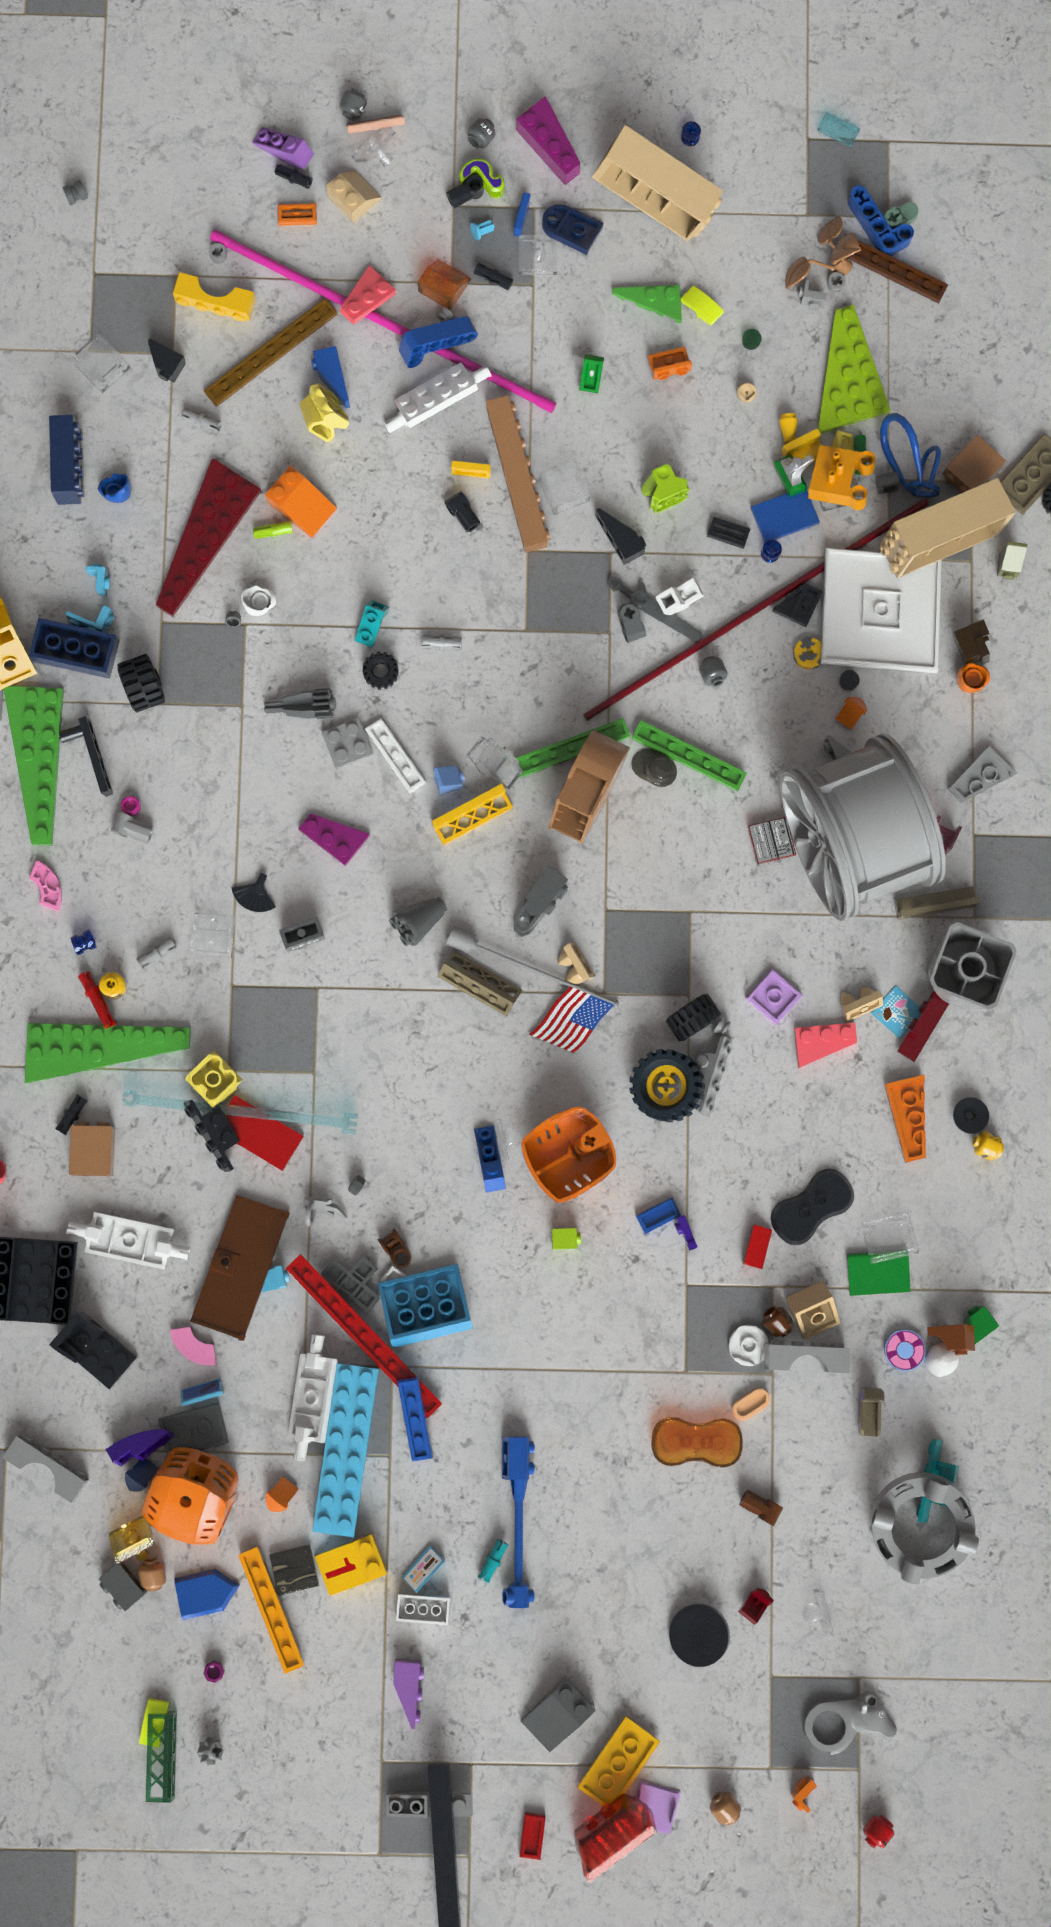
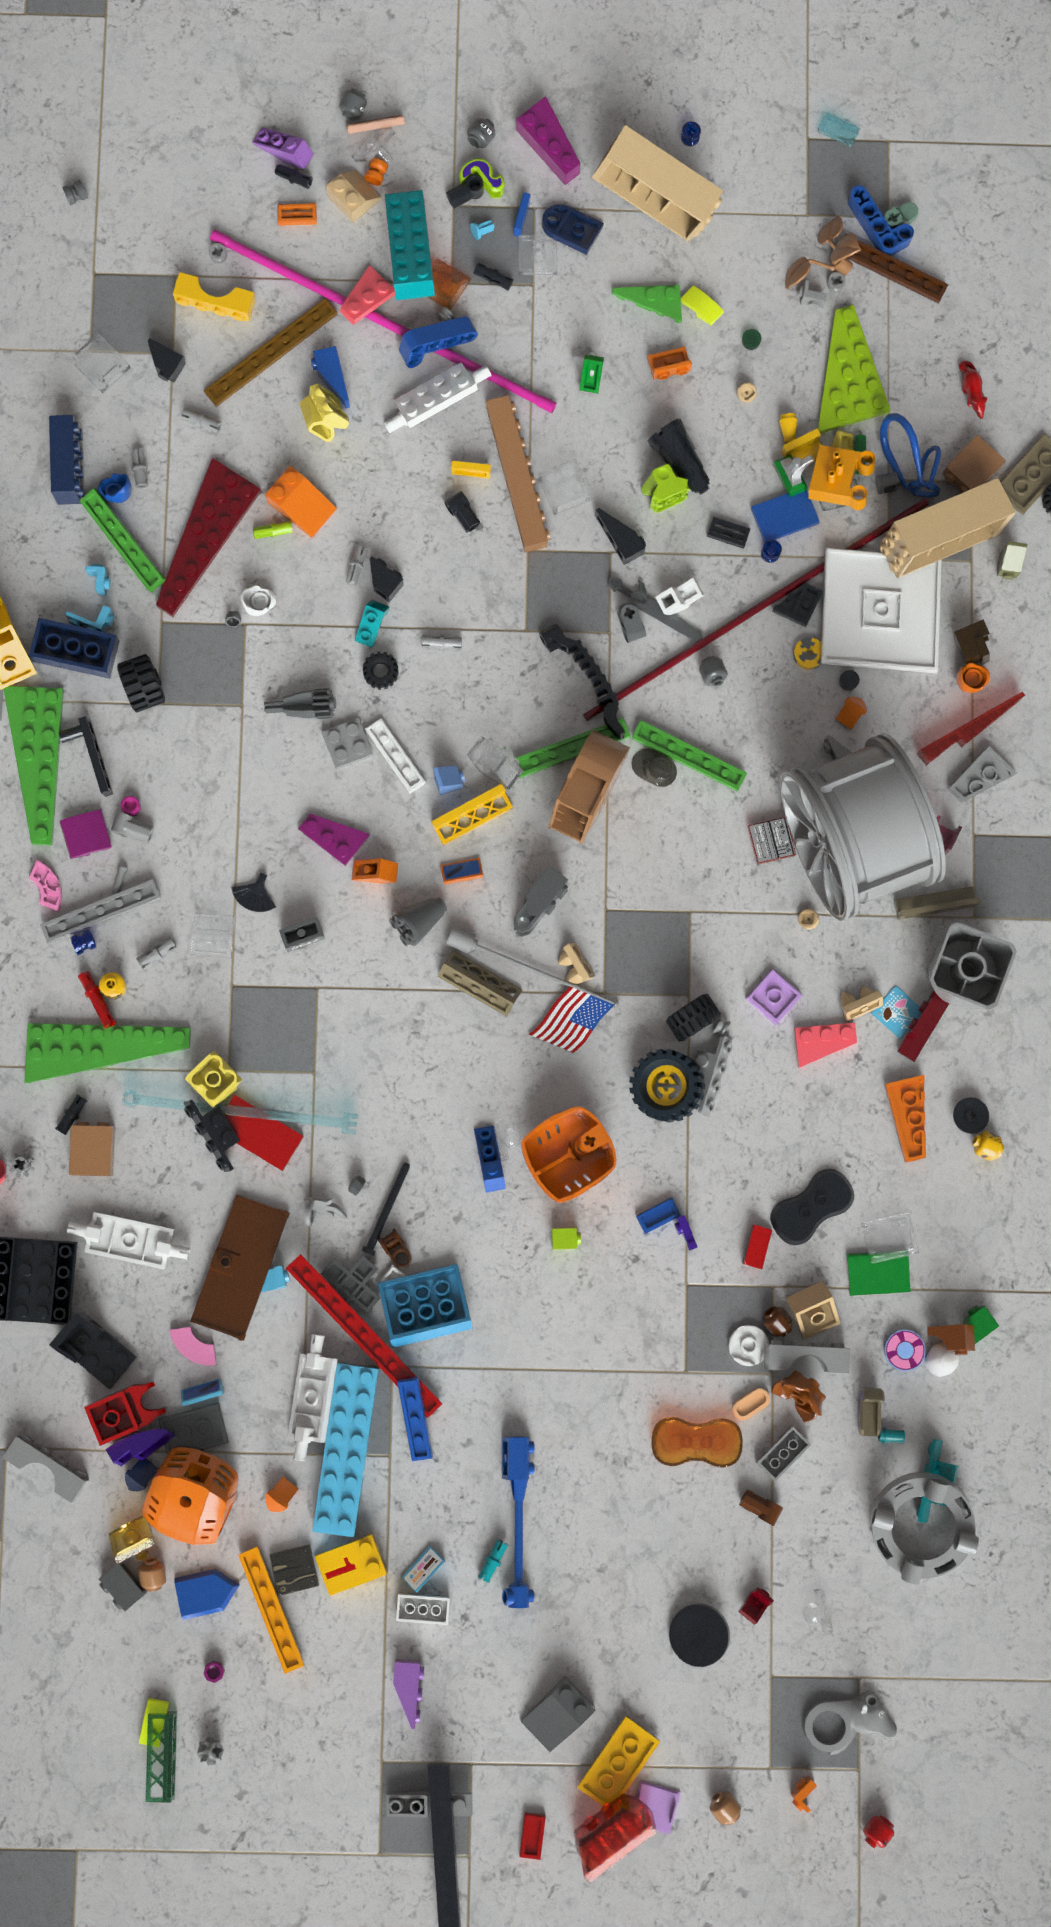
none -> light grey gear [8,1152,35,1177]
none -> light grey plate [40,879,161,944]
none -> magenta slope [59,809,112,859]
none -> bright green plate [80,488,166,592]
none -> red brick [84,1381,166,1446]
none -> light grey piece [112,866,128,894]
none -> light grey axle [131,448,148,489]
none -> light grey axle [346,546,368,586]
none -> orange slope [352,858,398,884]
none -> black bar [361,1162,410,1256]
none -> orange wheel [364,158,388,186]
none -> black slope [370,556,404,603]
none -> teal brick [384,190,435,300]
none -> slope [440,858,483,885]
none -> black piece [539,624,625,740]
none -> black cone [648,419,710,495]
none -> light grey piece [756,1425,811,1482]
none -> dark orange brick [771,1370,826,1423]
none -> tan tile [798,909,819,930]
none -> teal pin [878,1427,905,1444]
none -> clear red slope [917,692,1025,766]
none -> red animal [959,361,987,419]

